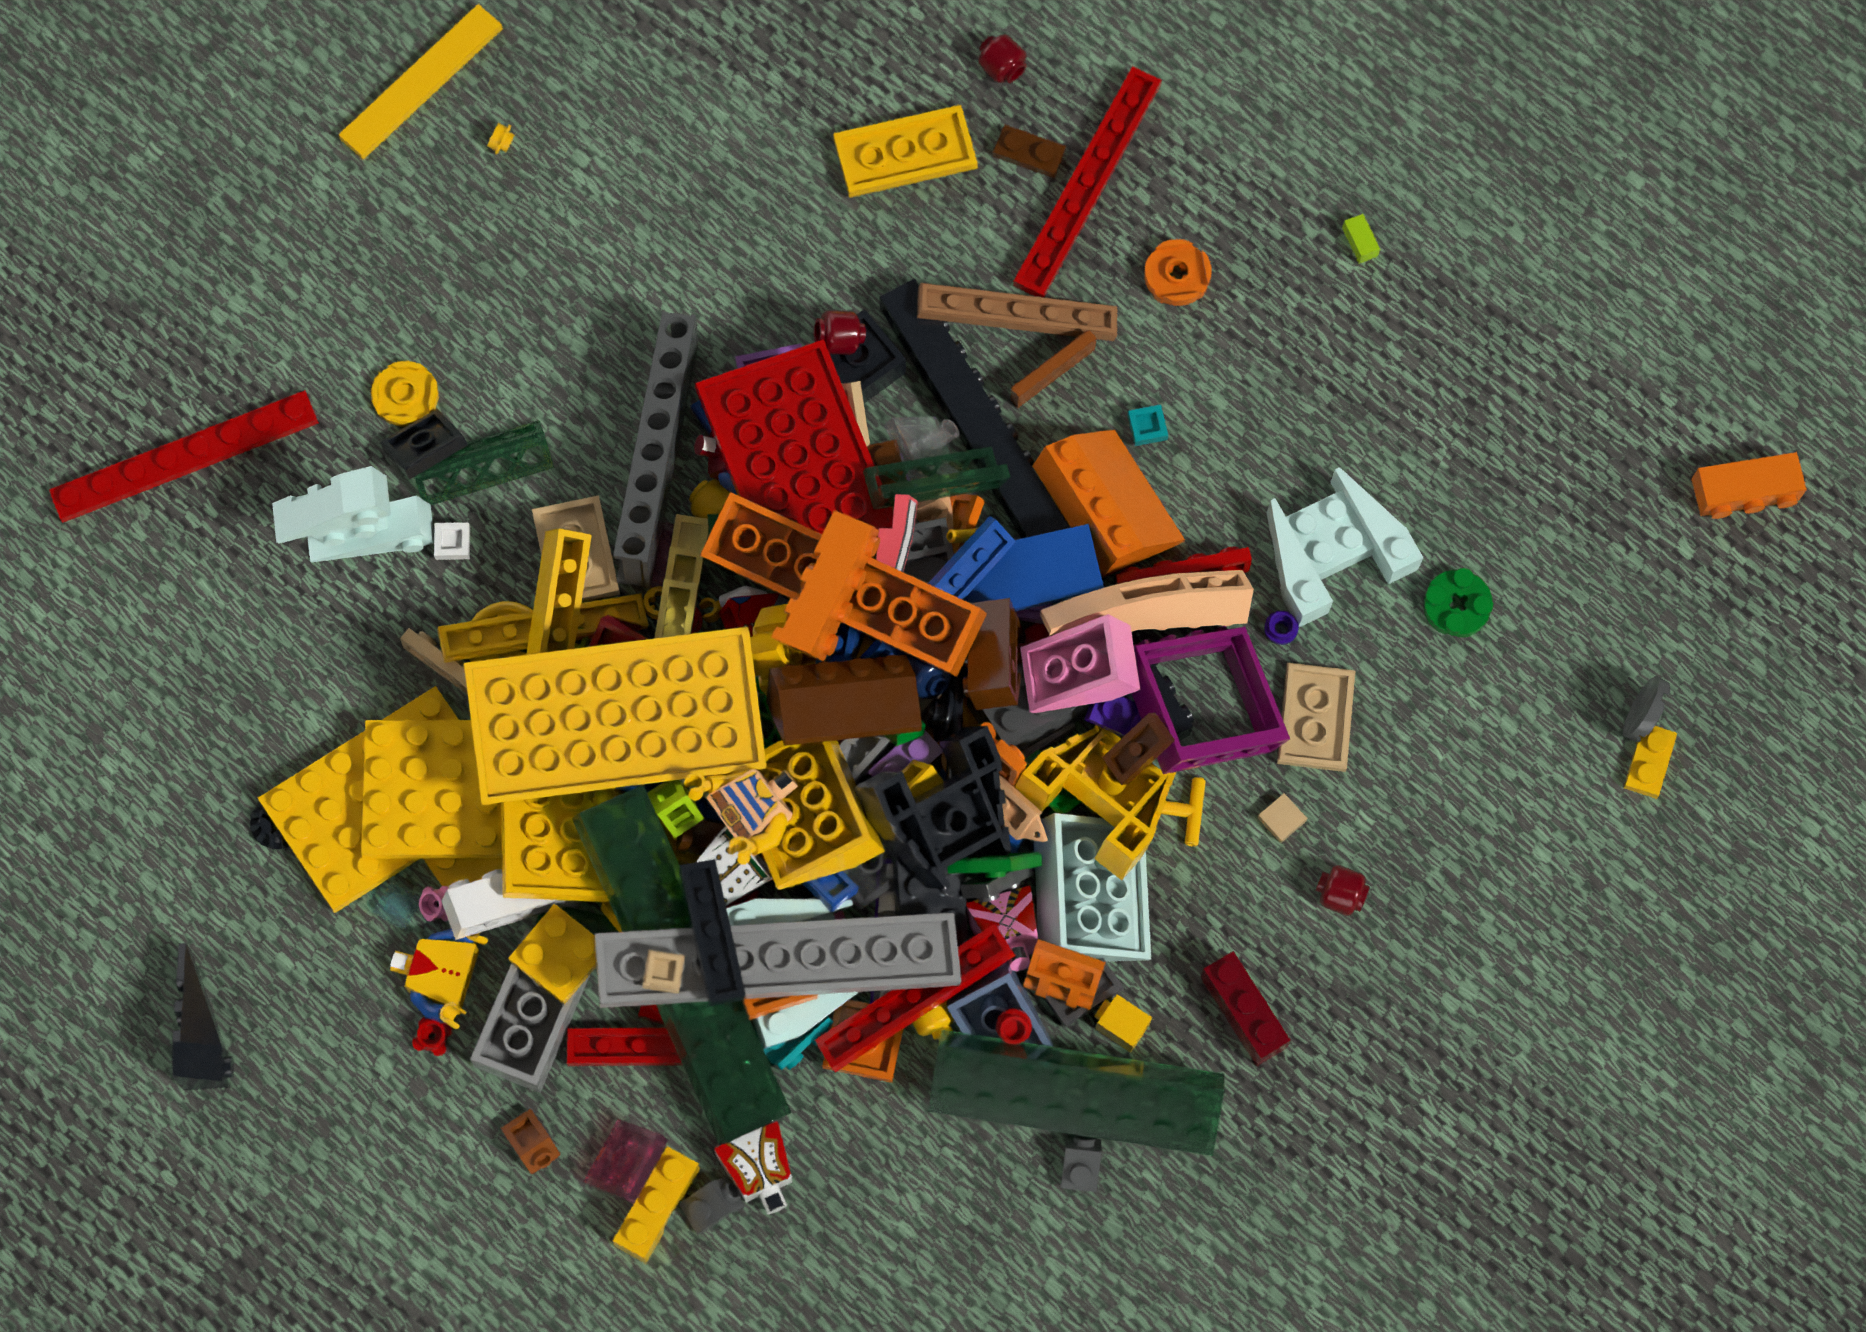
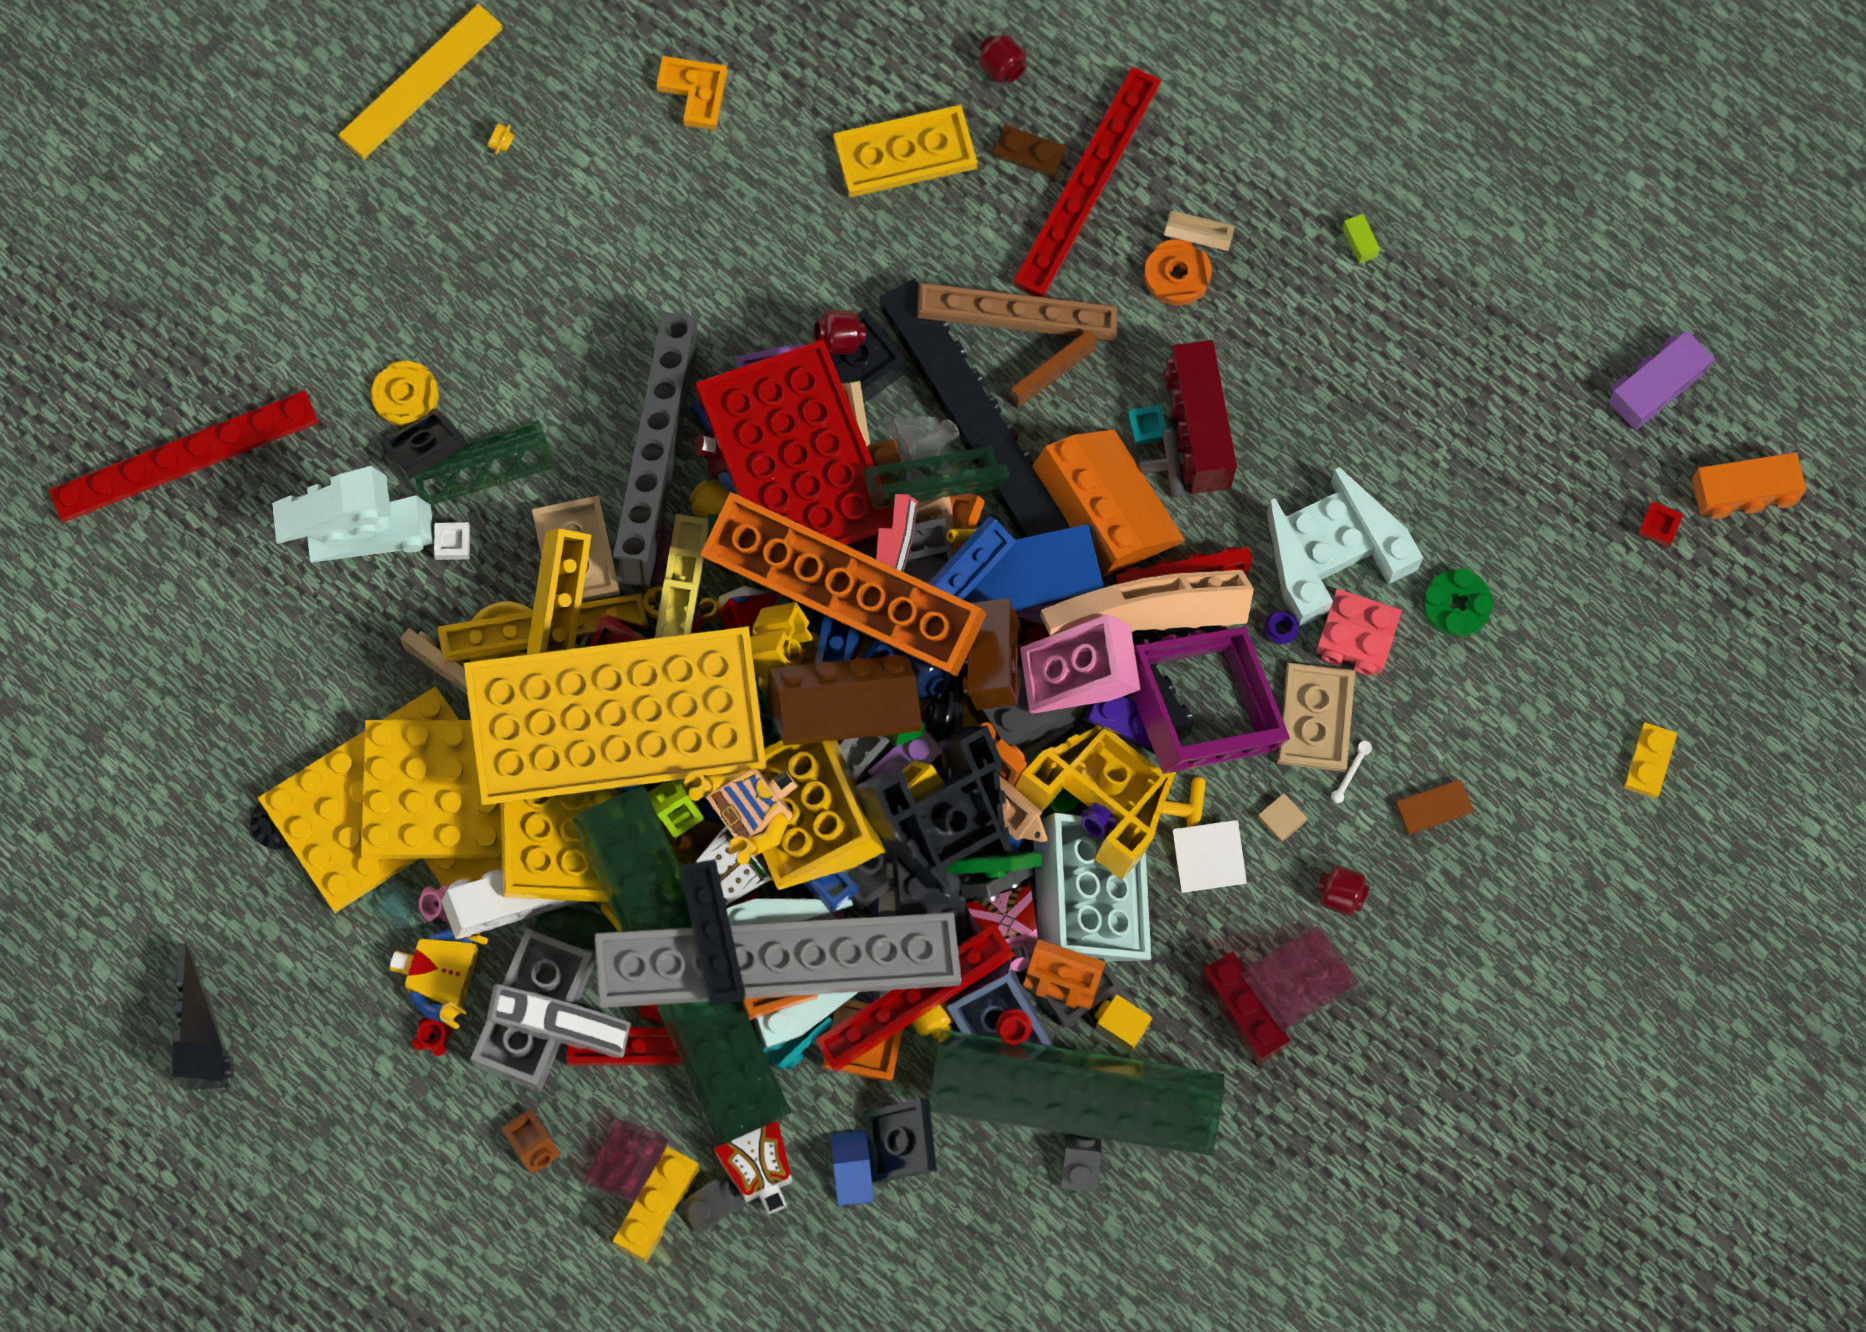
yellow plate [508,904,597,1005] -> none
tan tile [642,950,685,994] -> none
orange wedge [771,510,880,662] -> none
reddish brown plate [1102,713,1175,785] -> none
dark grey tile [1623,676,1670,743] -> none
none -> slope [486,984,631,1058]
none -> light orange plate [657,56,728,131]
none -> blue slope [830,1130,874,1206]
none -> black plate [864,1098,937,1183]
none -> dark purple plate [1081,803,1118,838]
none -> dark grey piece [1139,429,1184,498]
none -> dark red brick [1163,340,1237,494]
none -> tan tile [1164,211,1235,251]
none -> white sticker [1173,820,1247,893]
none -> clear pink plate [1241,926,1360,1032]
none -> coral plate [1315,588,1402,676]
none -> white hinge [1331,741,1372,804]
none -> dark orange tile [1395,779,1474,836]
none -> medium lavender brick [1608,330,1715,431]
none -> red plate [1637,501,1684,548]

